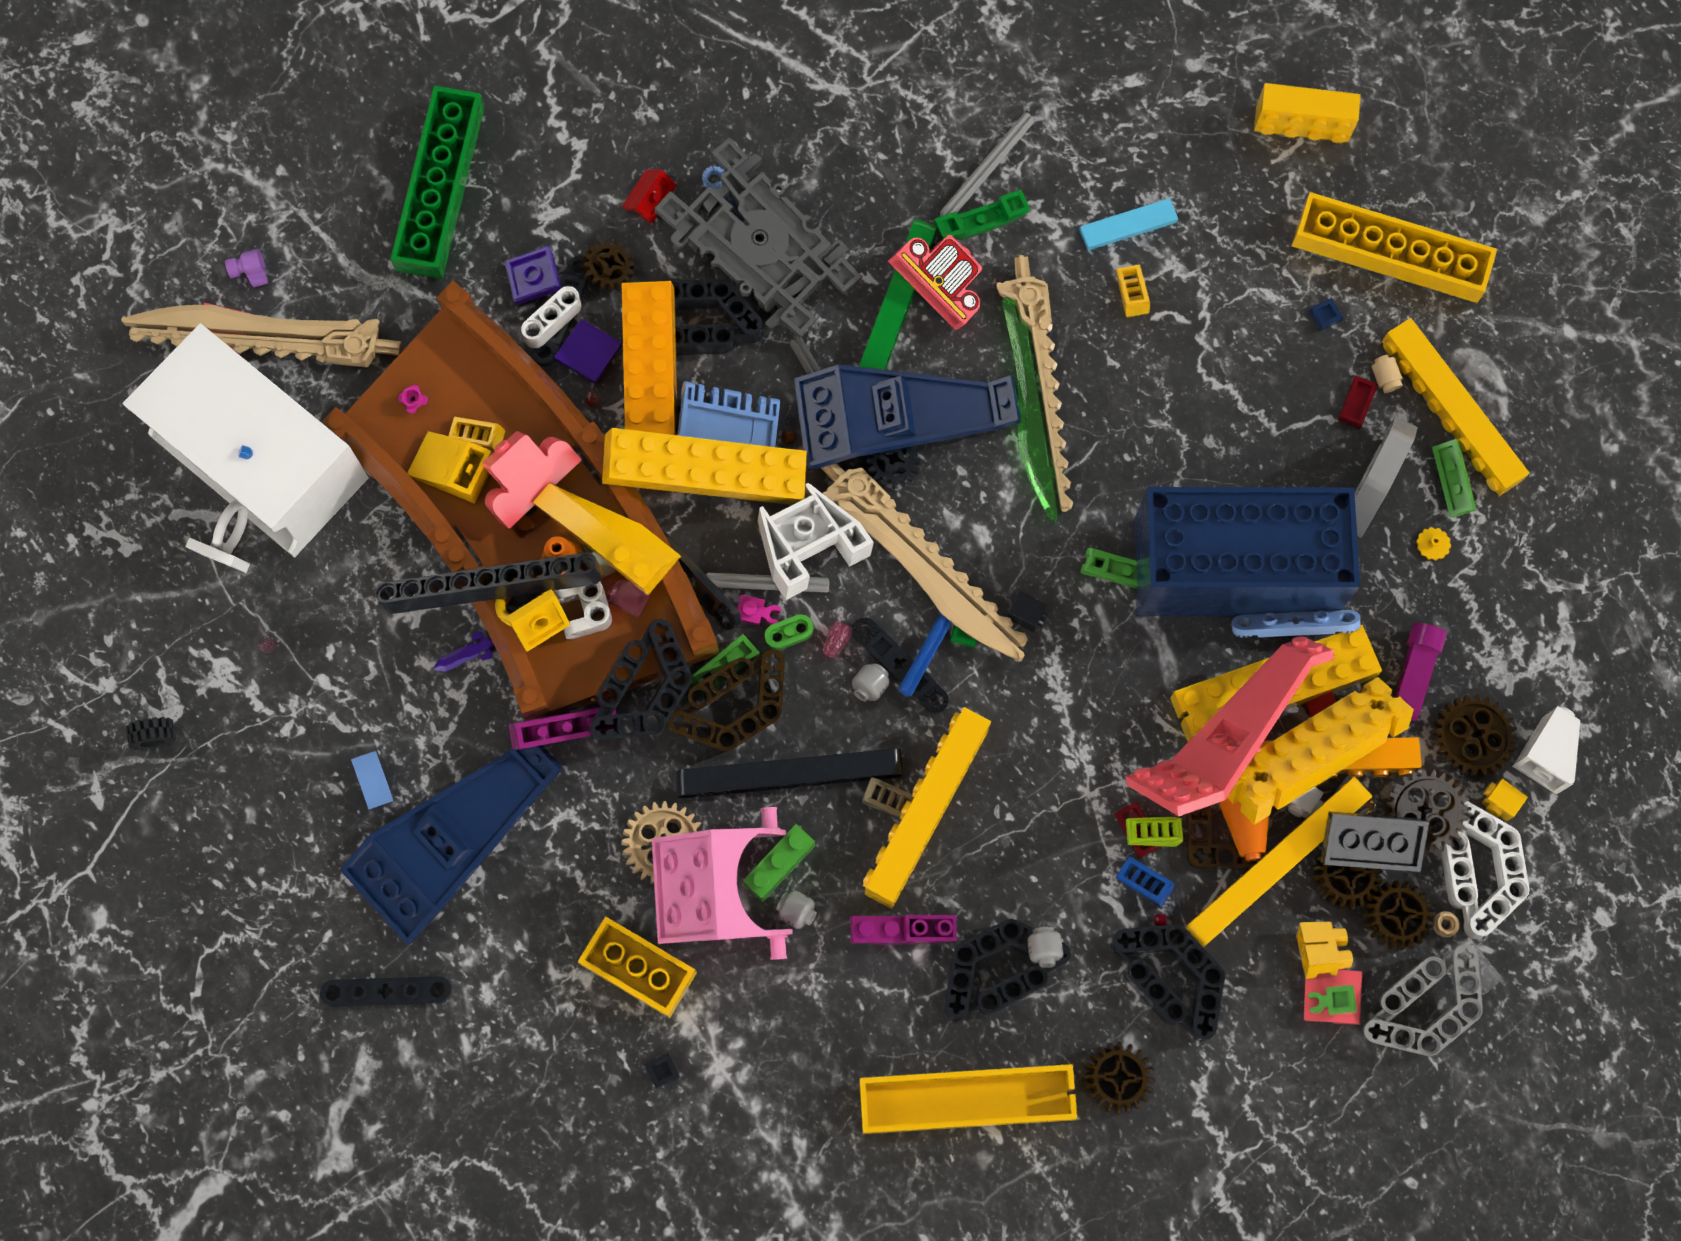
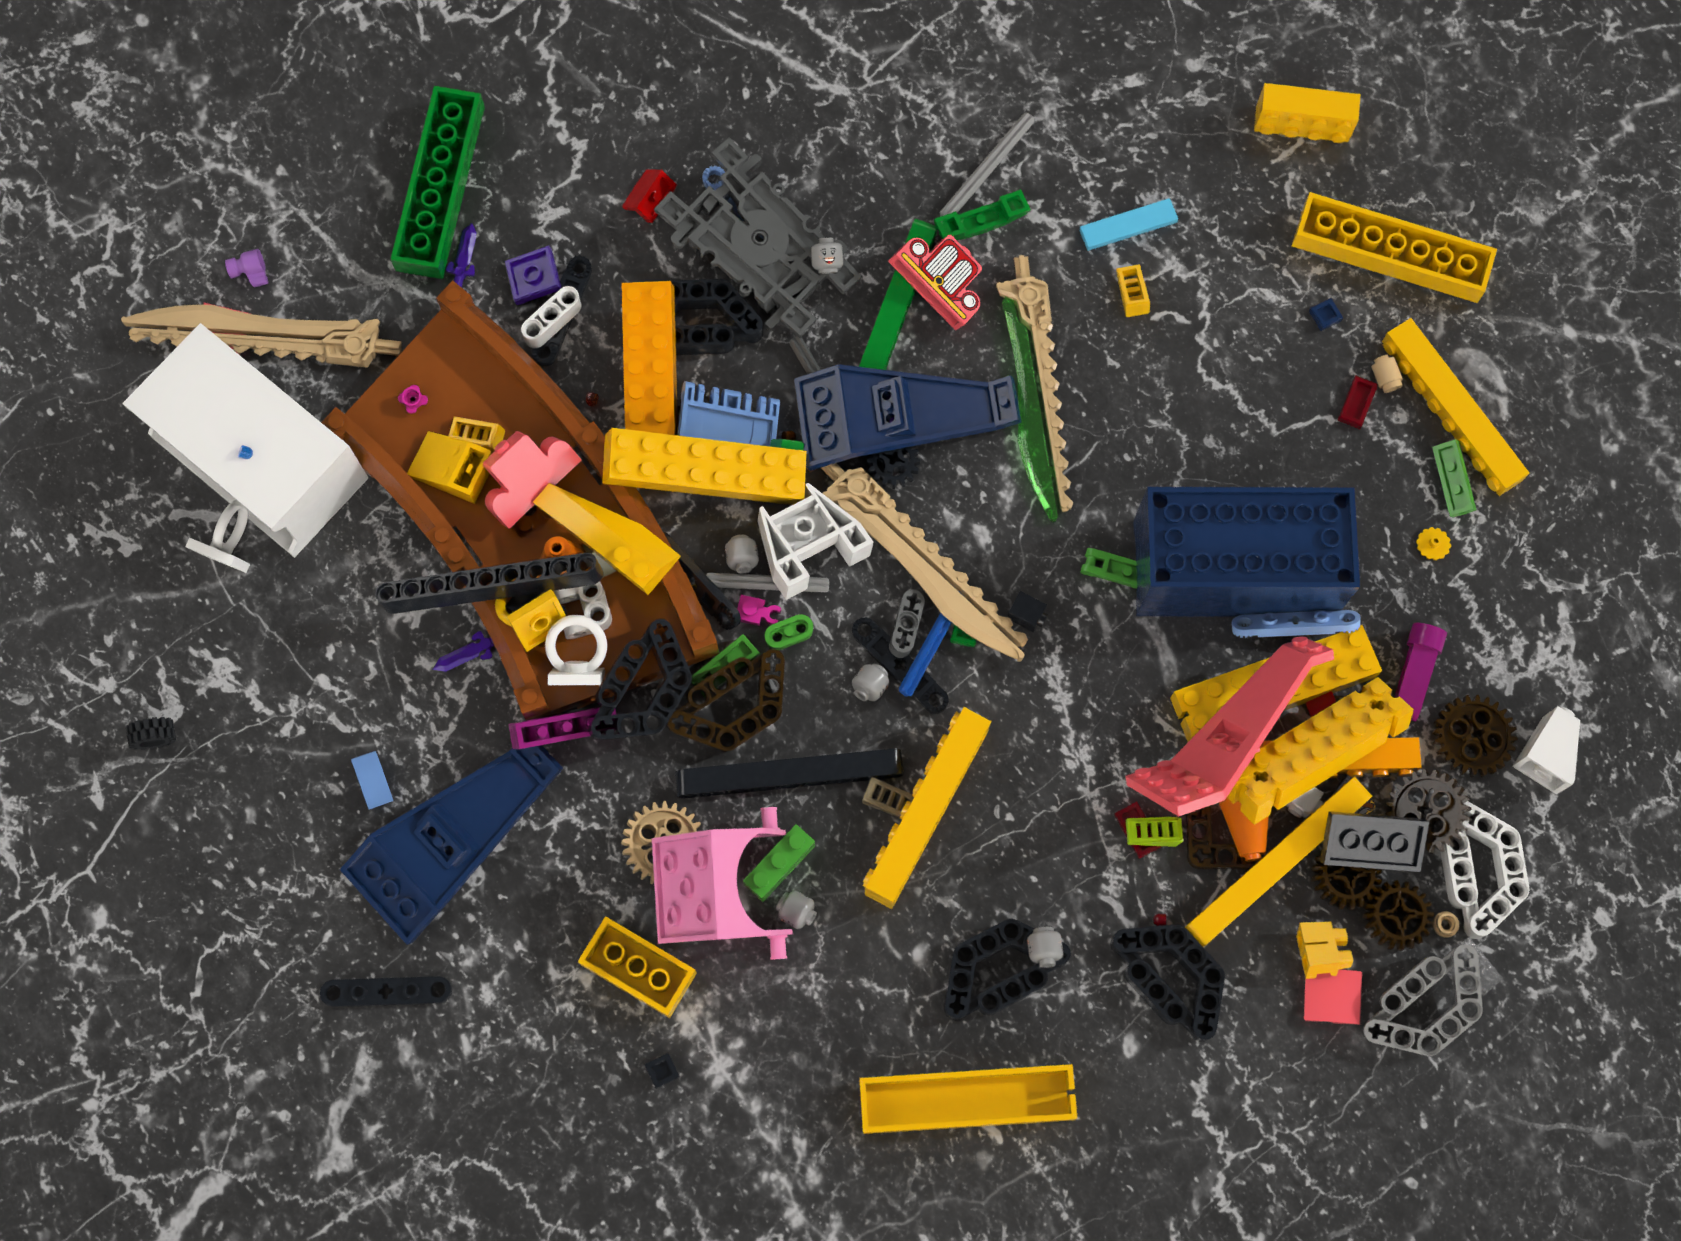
clear pink piece [260,638,275,653] -> none
dark purple tile [554,319,622,384] -> none
dark brown gear [581,239,635,293] -> none
clear pink bracket [607,580,651,617] -> none
clear pink cone [822,620,853,659] -> none
magenta slope [850,915,957,945] -> none
dark brown gear [1083,1042,1155,1115] -> none
blue slope [1115,856,1175,907] -> none
bright green plate [1308,985,1357,1015] -> none
light grey piece [1355,416,1418,538] -> none
yellow brick [1482,778,1528,822] -> none
none -> dark purple sword [446,223,477,287]
none -> white tile [545,615,607,685]
none -> light grey head [725,535,759,574]
none -> green tile [770,439,804,450]
none -> light grey head [811,238,843,274]
none -> dark grey beam [889,589,925,658]

